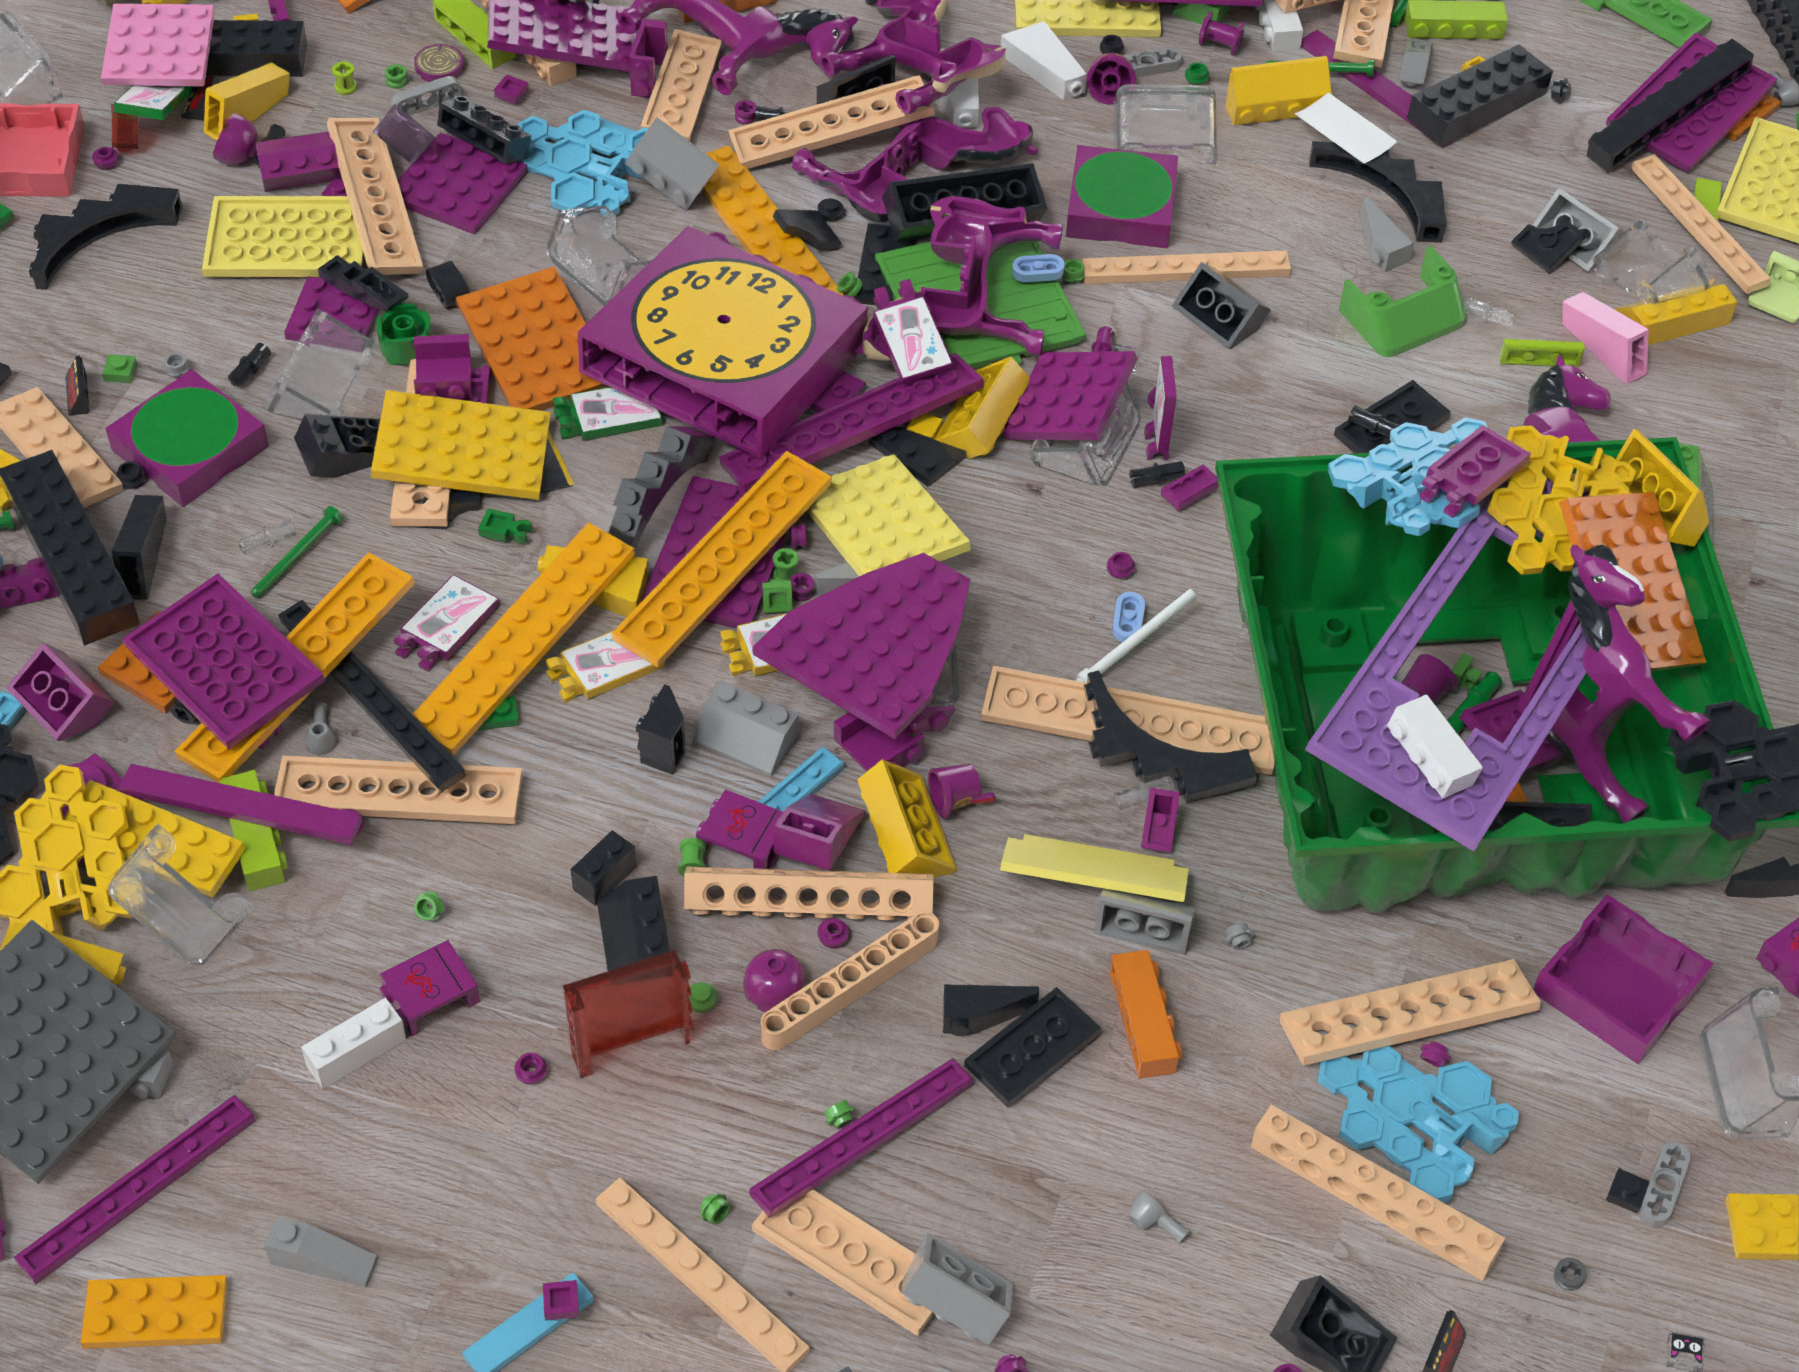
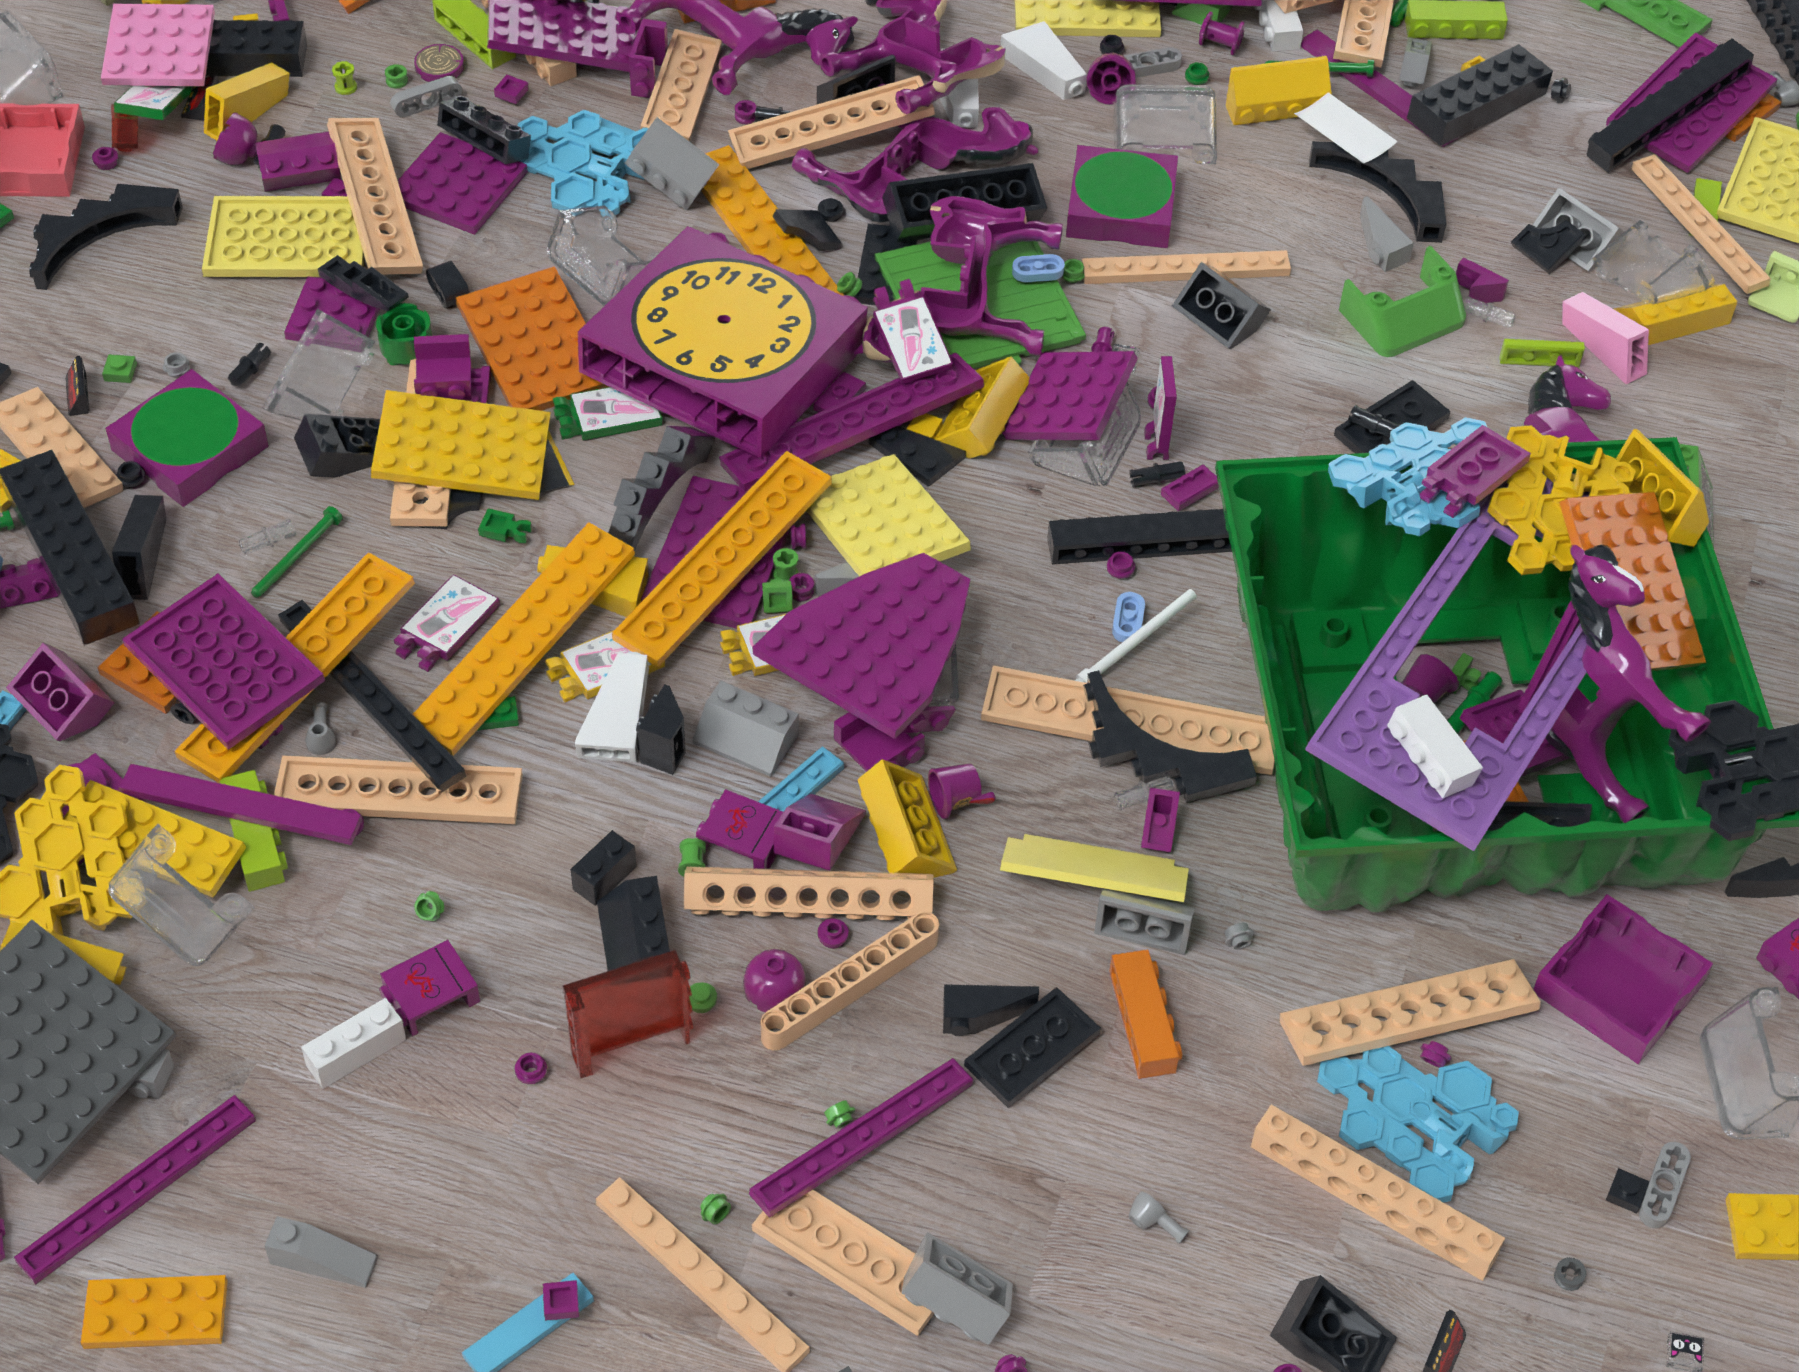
clear purple slope [373,104,435,165] -> none
none -> white slope [575,652,649,762]
none -> black brick [1047,509,1232,565]
none -> magenta slope [1456,257,1509,305]

